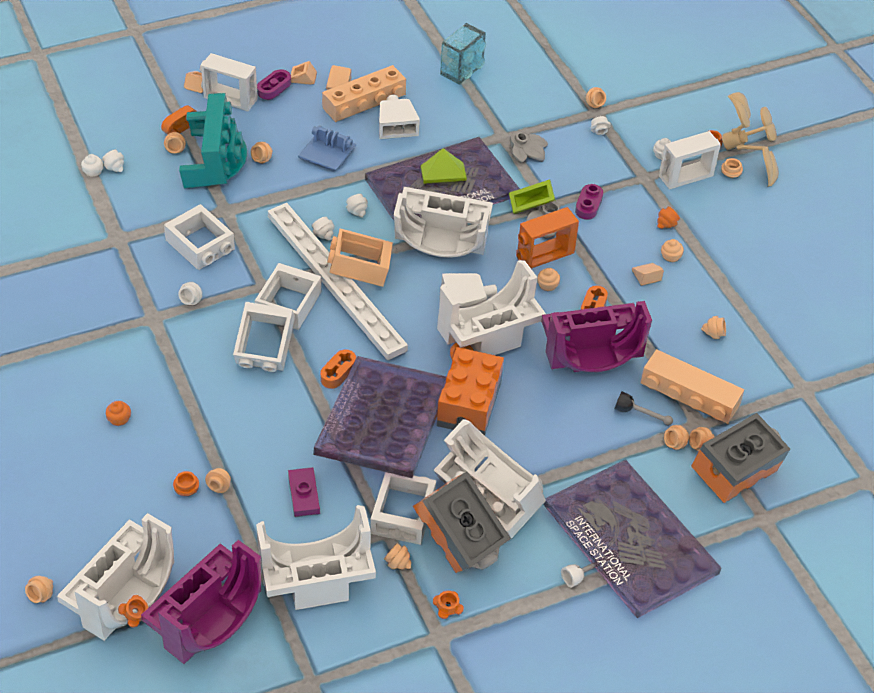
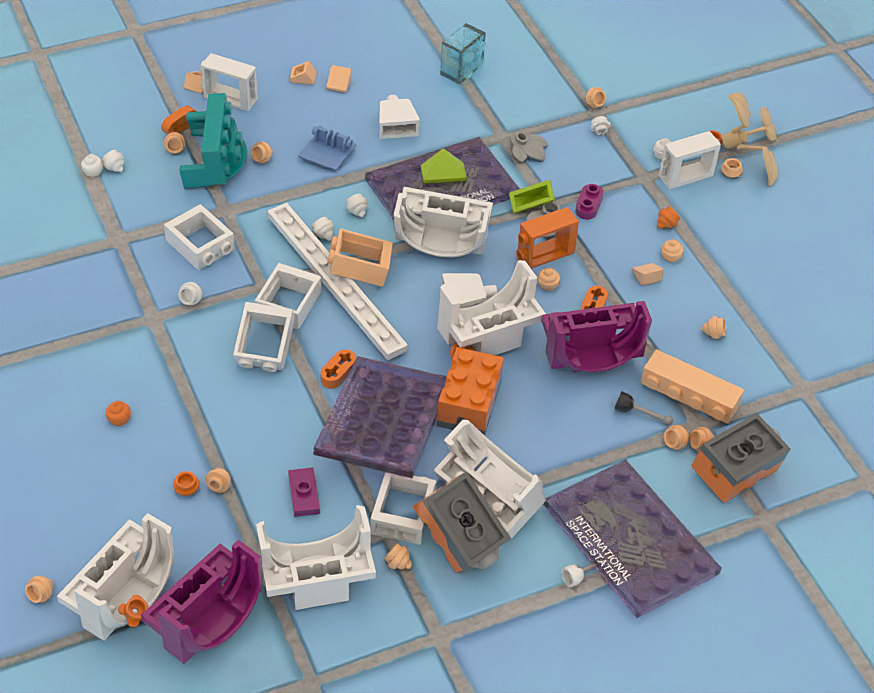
magenta plate [257,69,291,100] -> none
light nougat brick [322,65,406,122] -> none
orange plate [433,591,464,619] -> none

